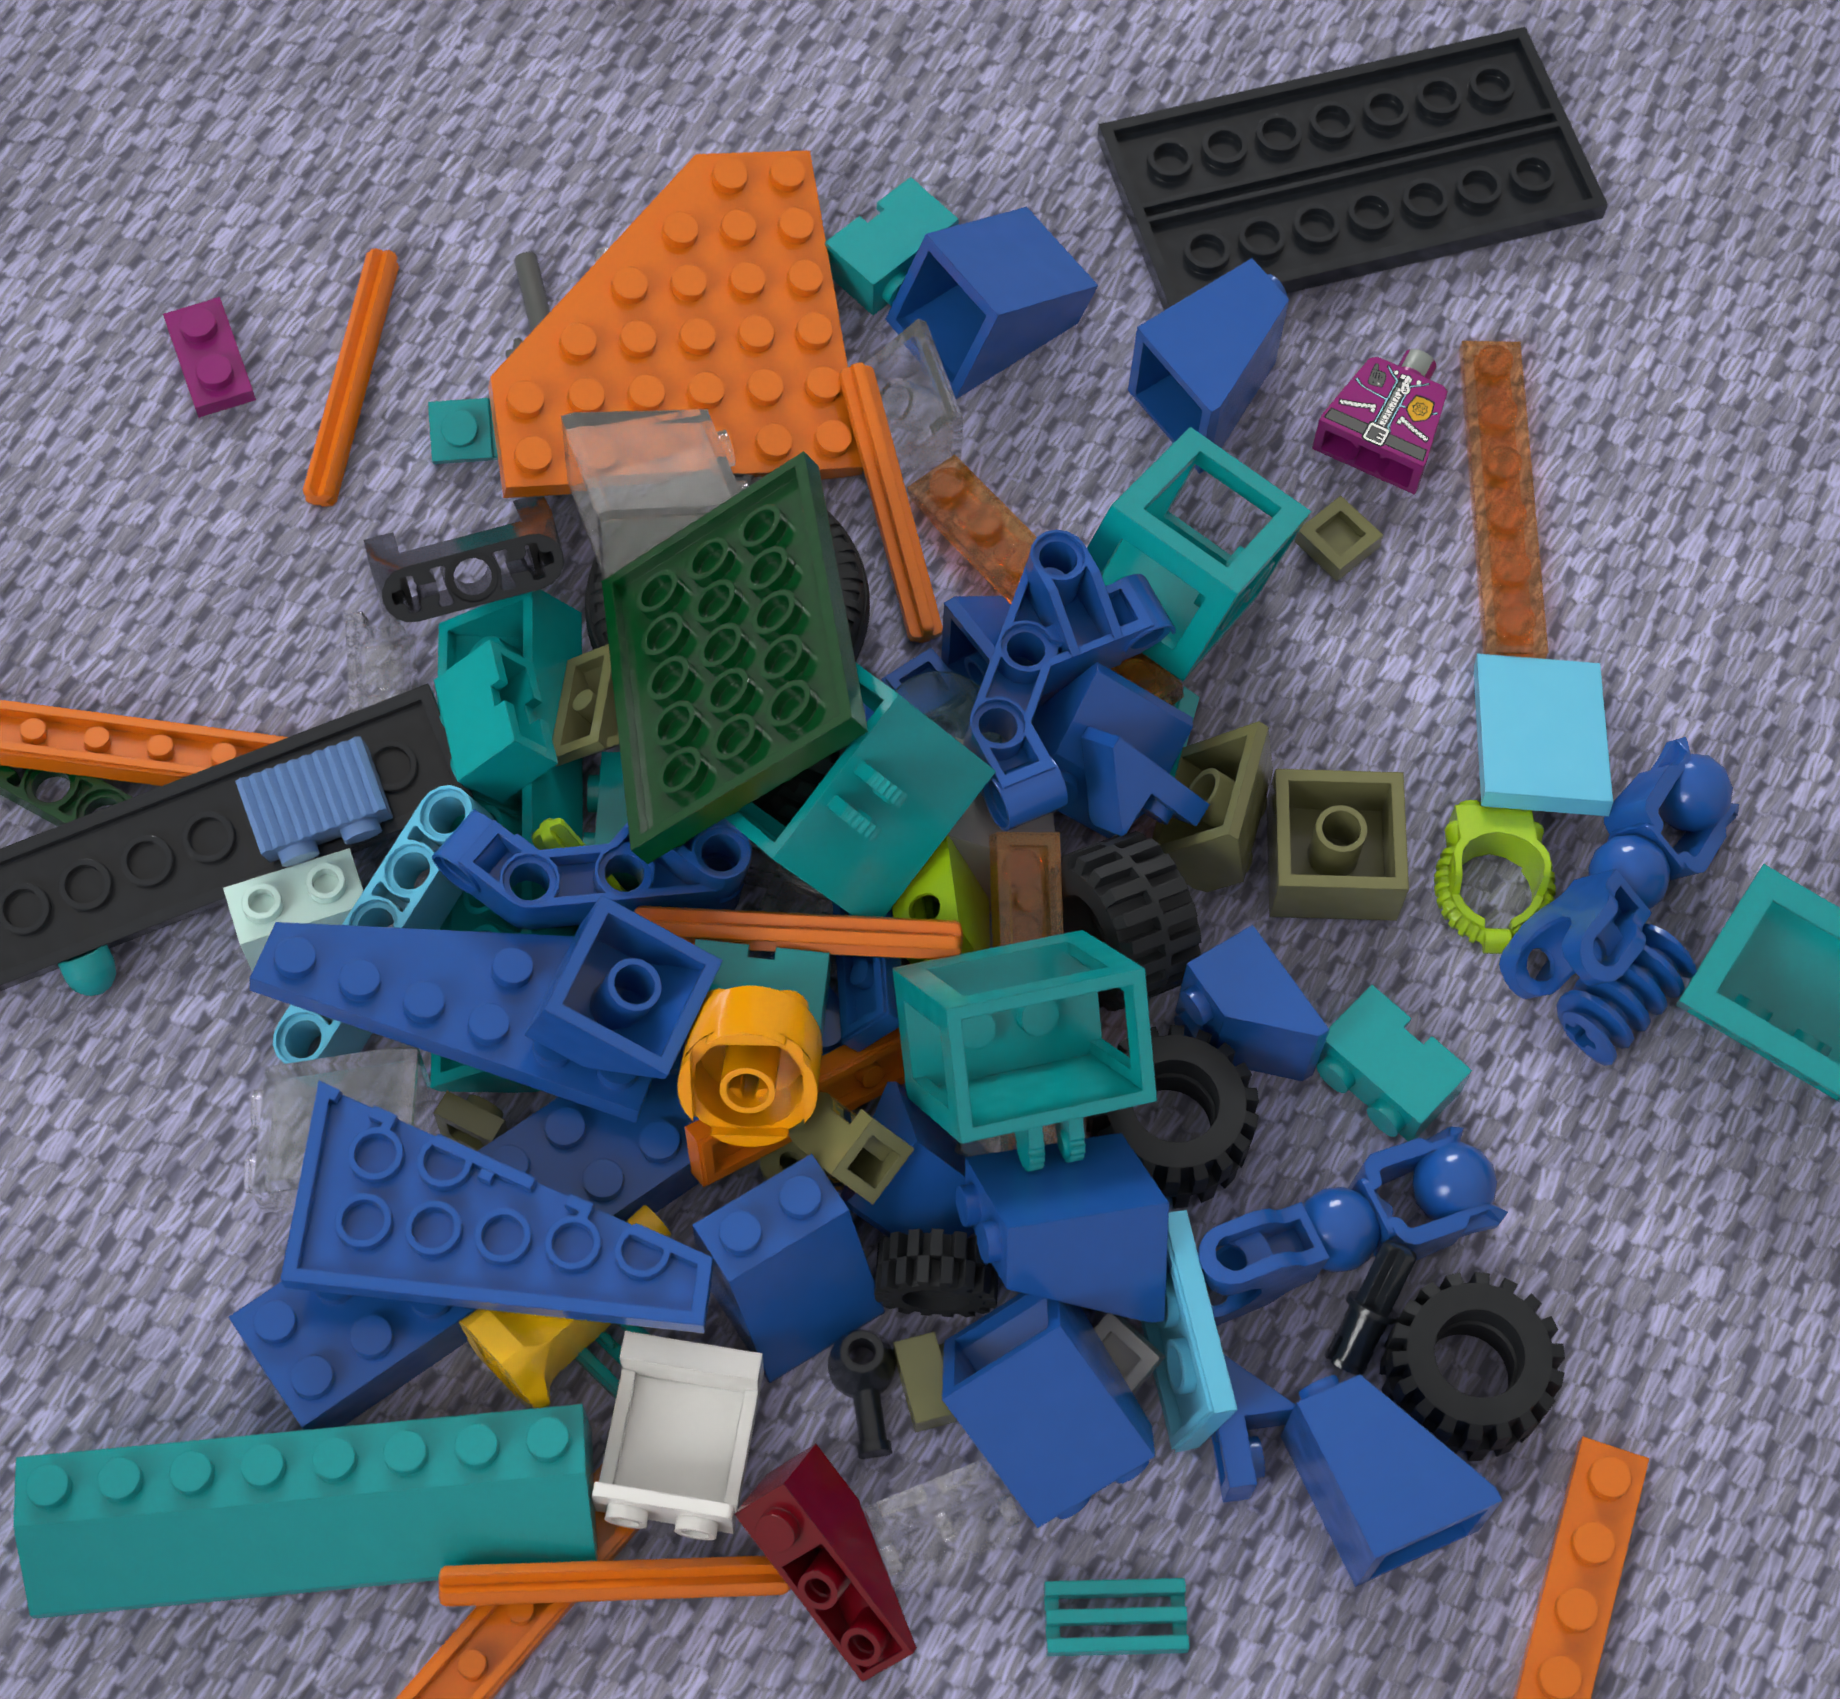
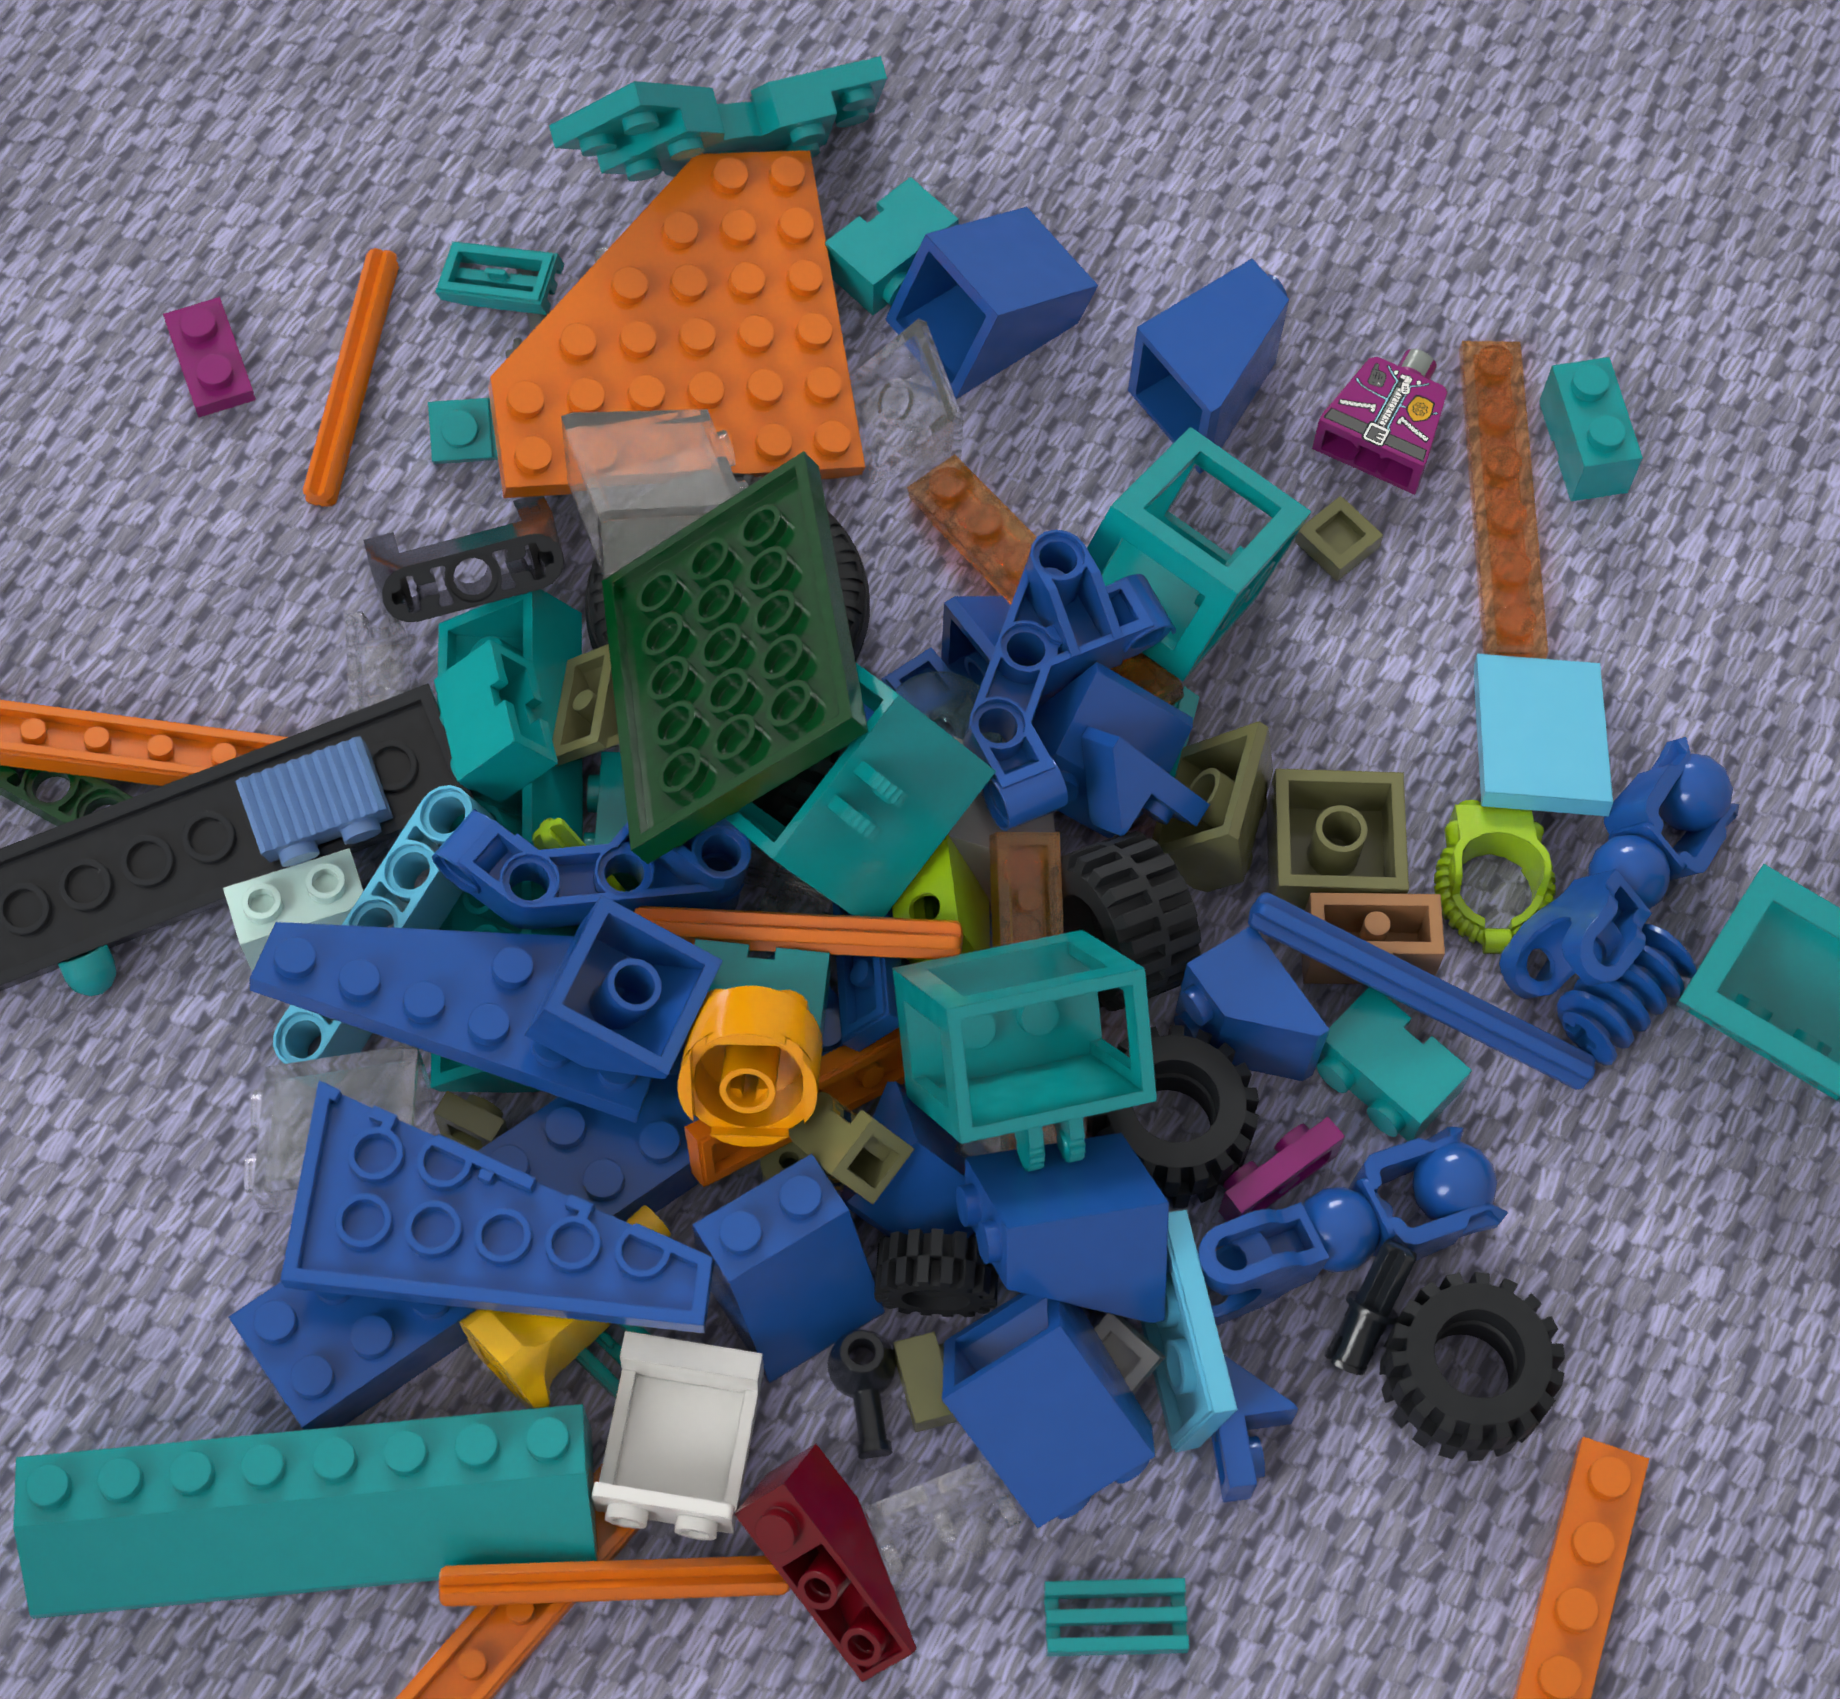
orange axle [839,362,943,643] -> none
black plate [1097,27,1608,310] -> none
blue slope [1280,1374,1503,1587] -> none
none -> teal tile [435,241,565,315]
none -> teal plate [549,56,887,181]
none -> magenta plate [1218,1117,1345,1222]
none -> blue axle [1248,892,1596,1090]
none -> medium nougat brick [1302,893,1445,984]
none -> teal brick [1539,357,1643,502]

